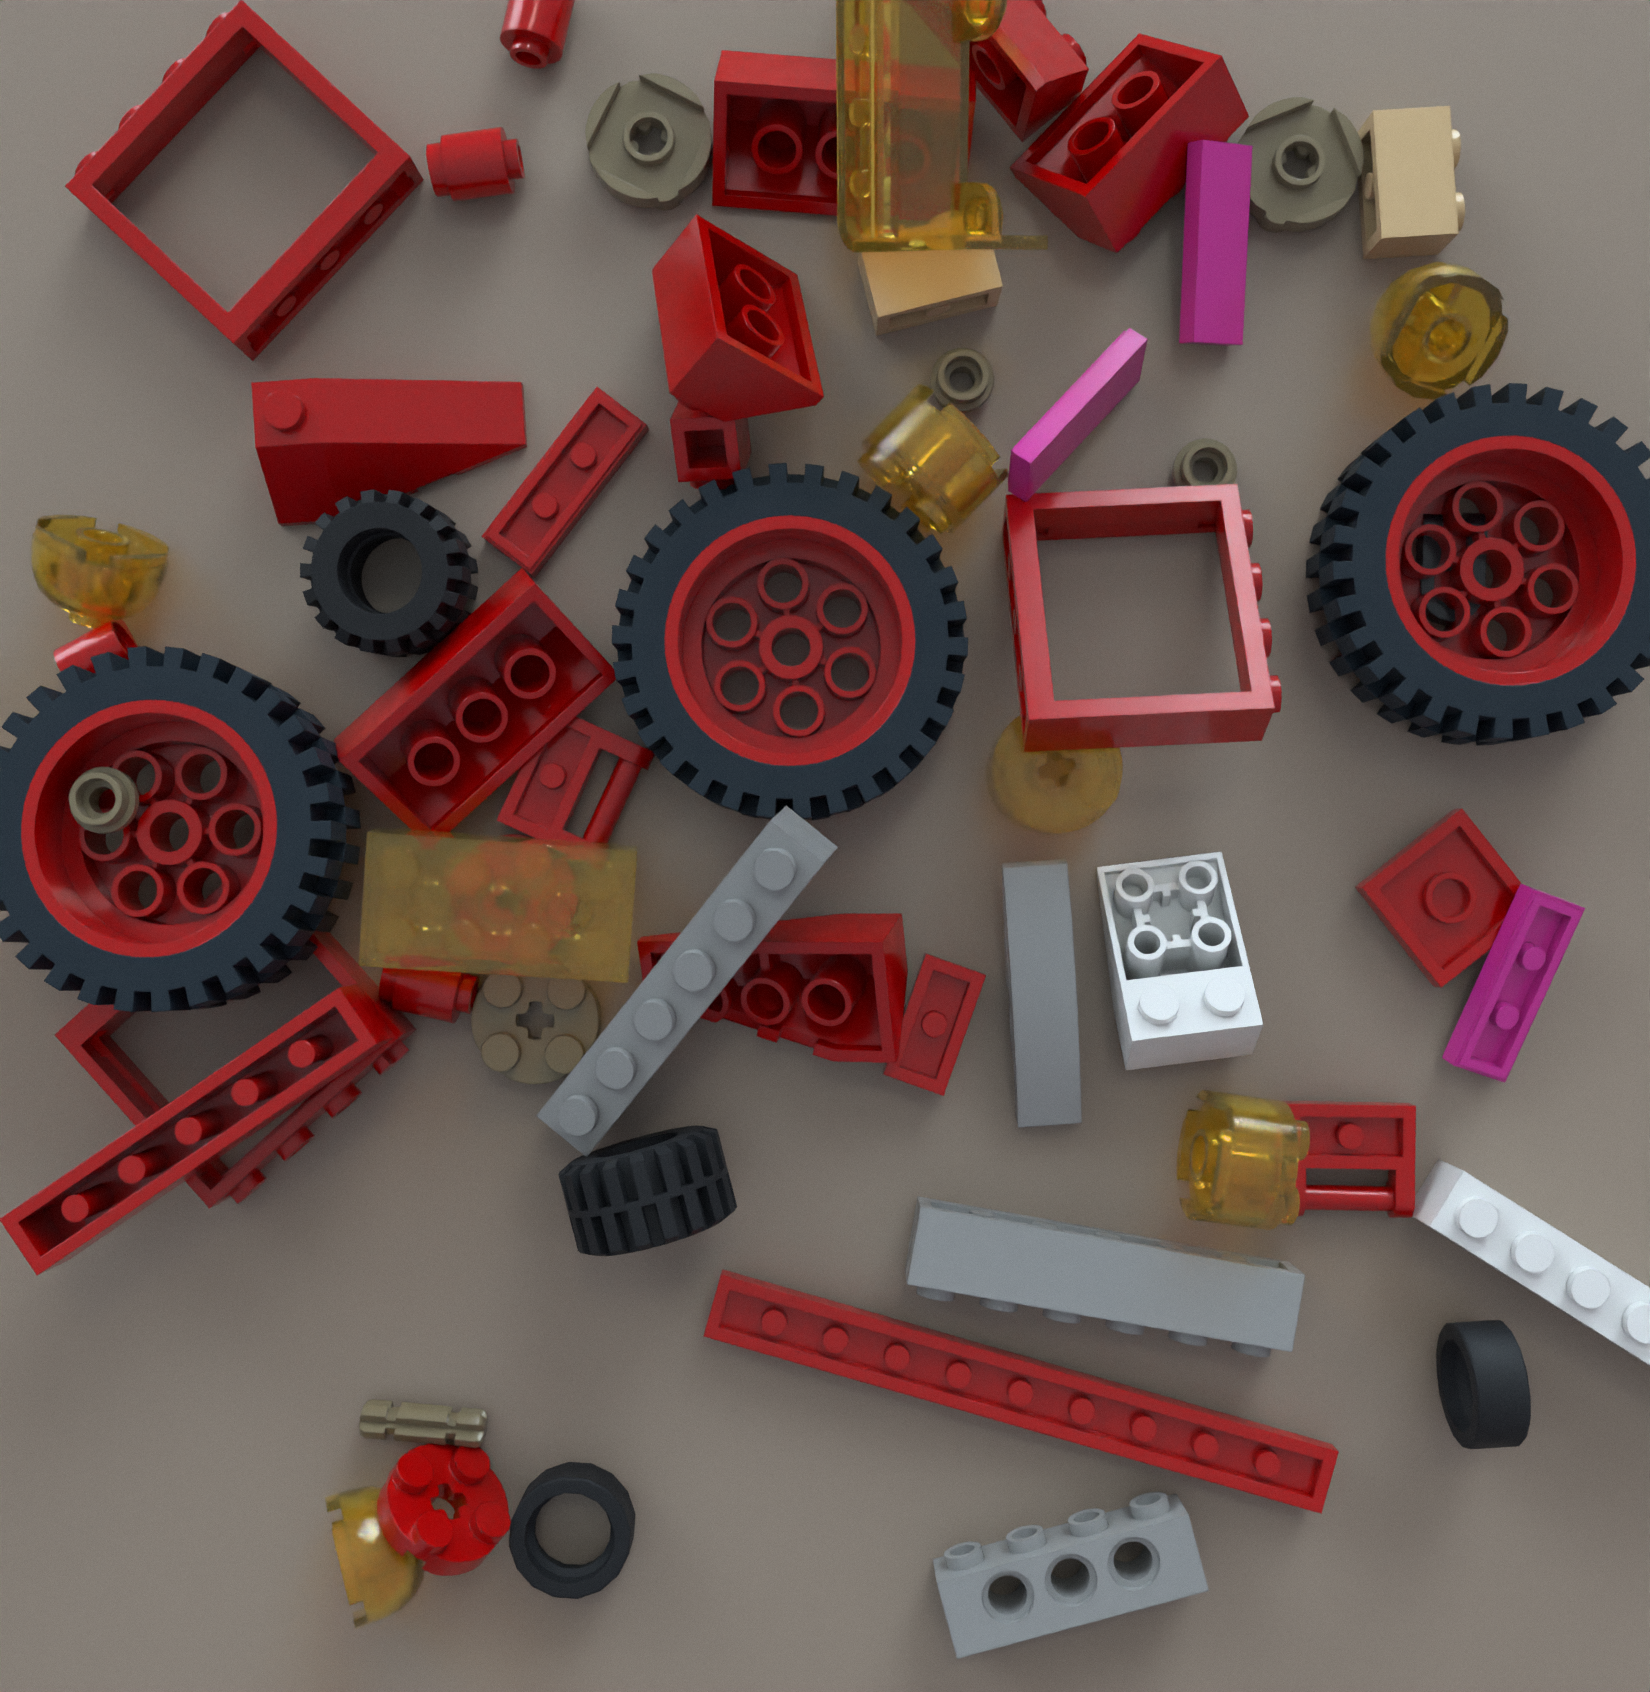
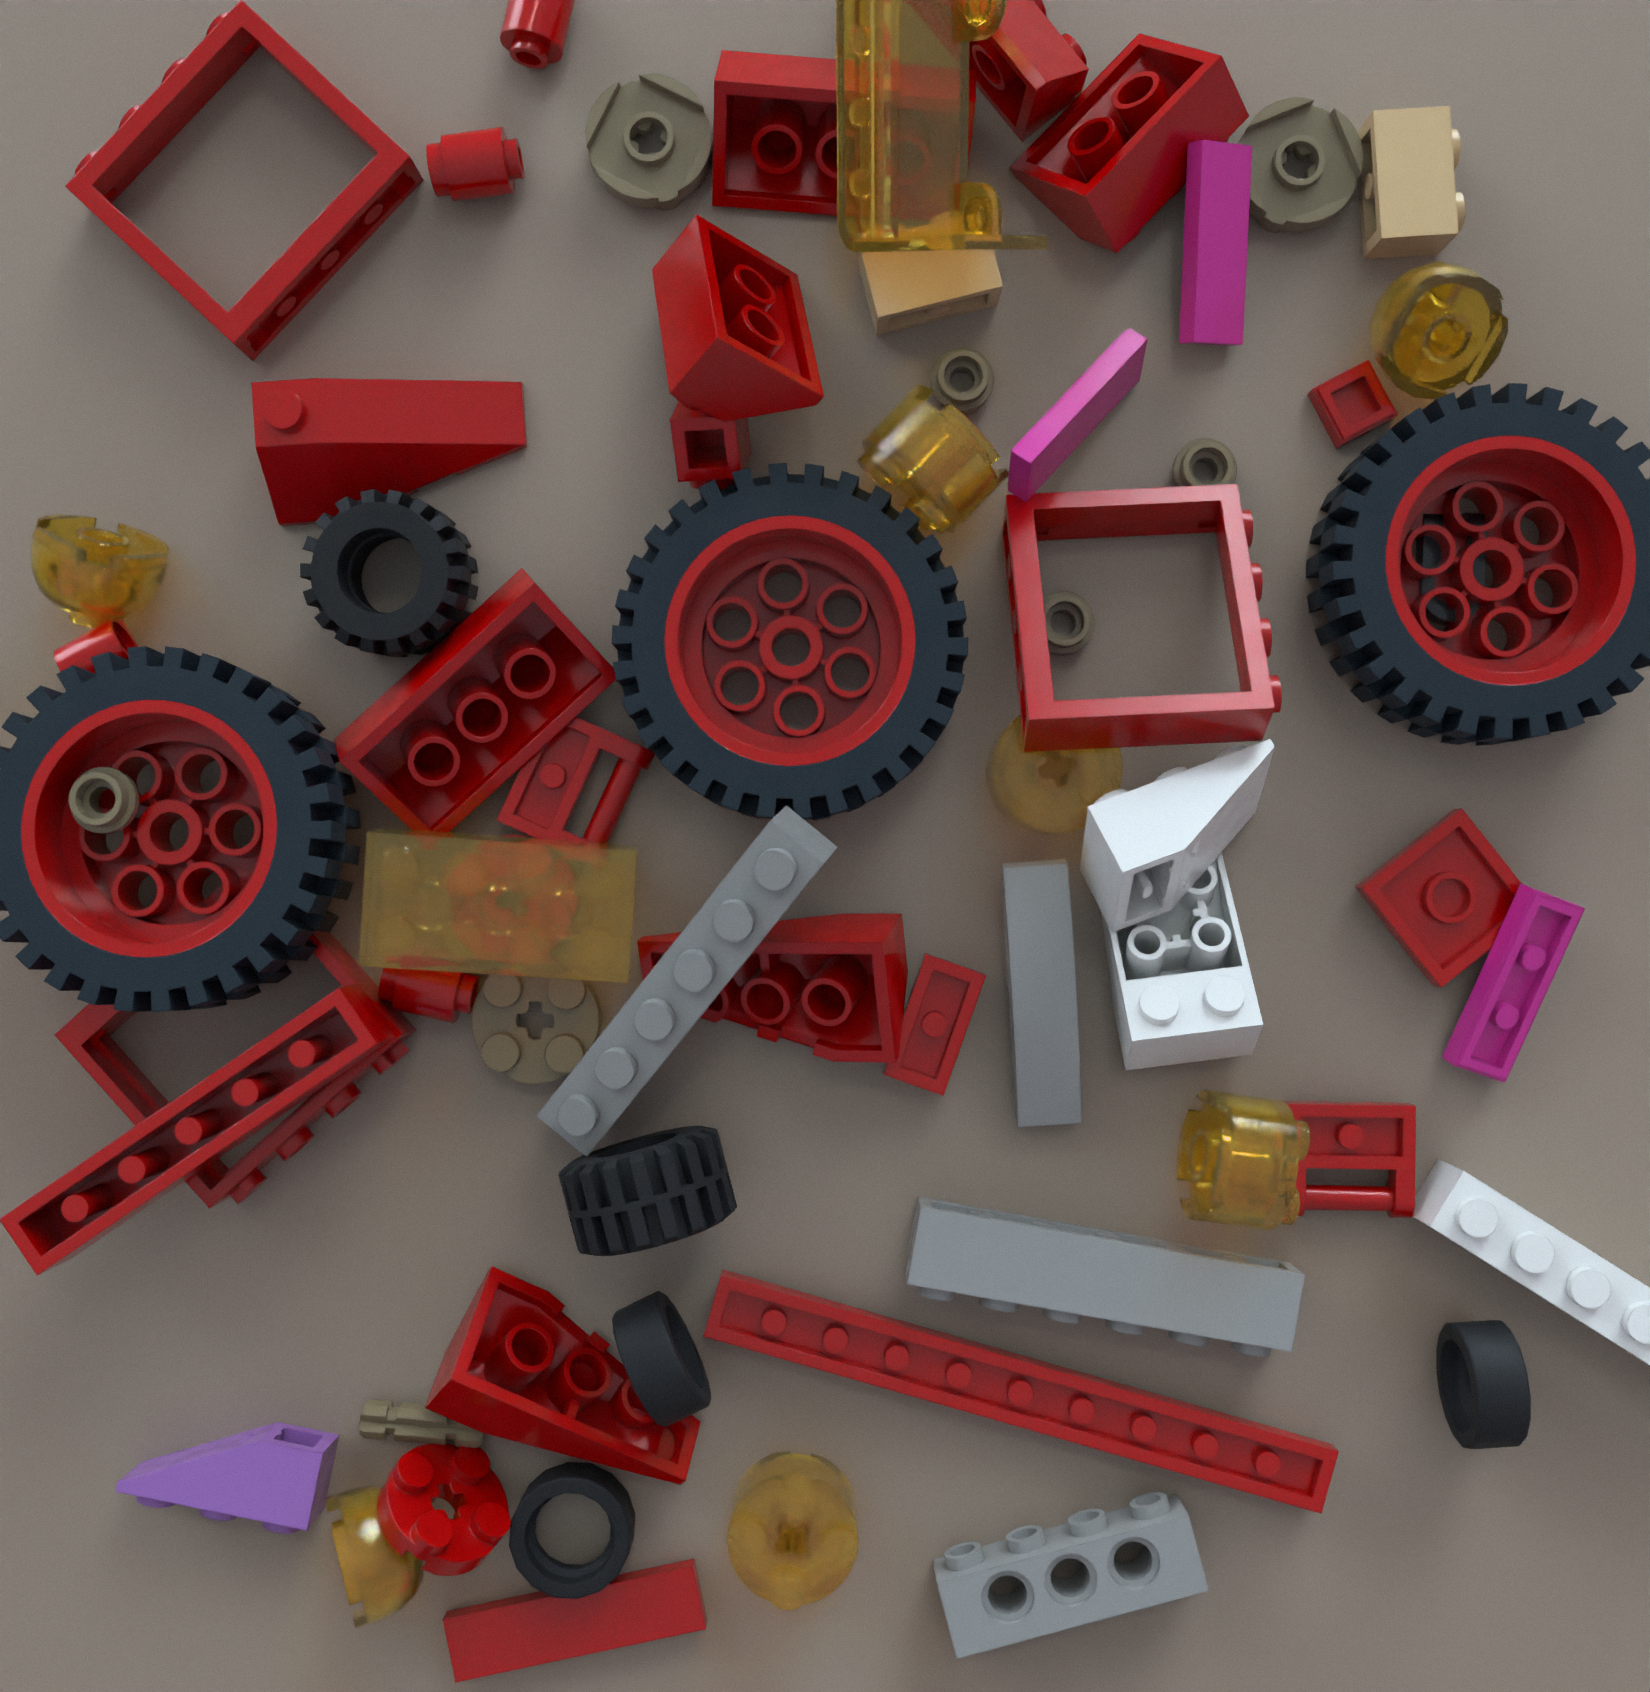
red tile [481,387,649,578] -> none
none -> medium lavender slope [115,1422,340,1534]
none -> red wedge [425,1266,701,1485]
none -> red tile [442,1558,707,1683]
none -> black tyre [612,1291,711,1427]
none -> clear yellow brick [727,1451,859,1611]
none -> dark tan plate [1043,591,1095,655]
none -> white slope [1080,739,1275,933]
none -> red tile [1307,360,1398,449]

